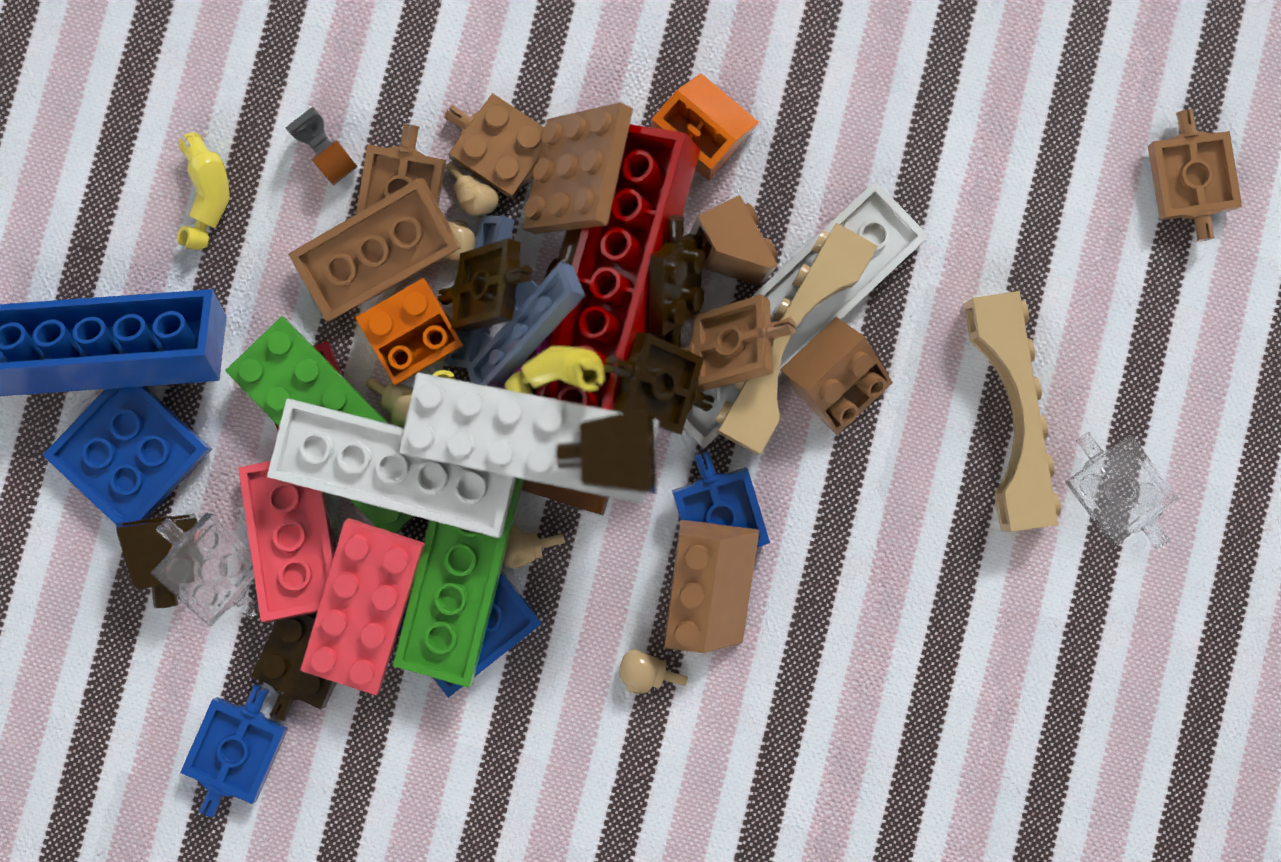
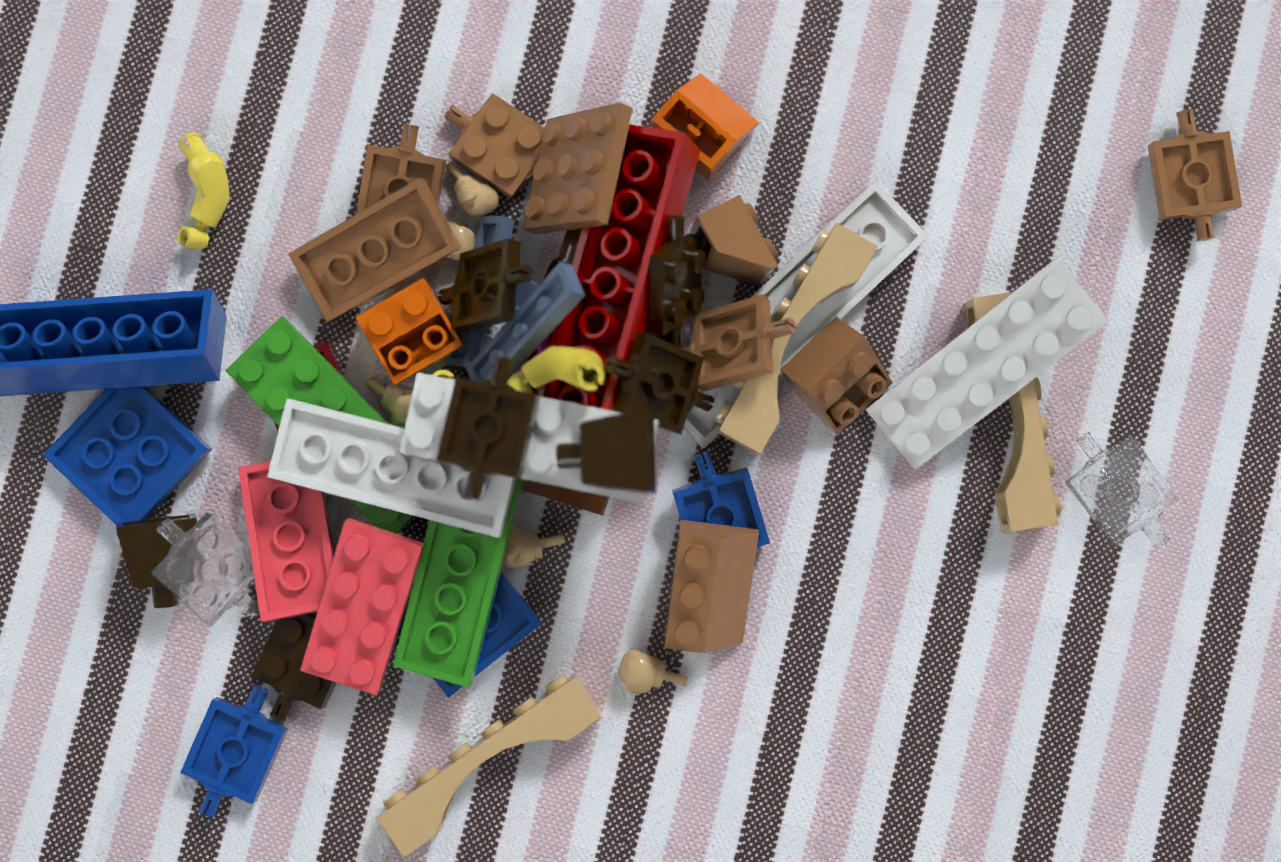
leg [285,107,358,186] -> none
none -> tan arch [377,673,603,857]
none -> dark brown plate [436,356,540,501]
none -> white plate [866,258,1110,470]

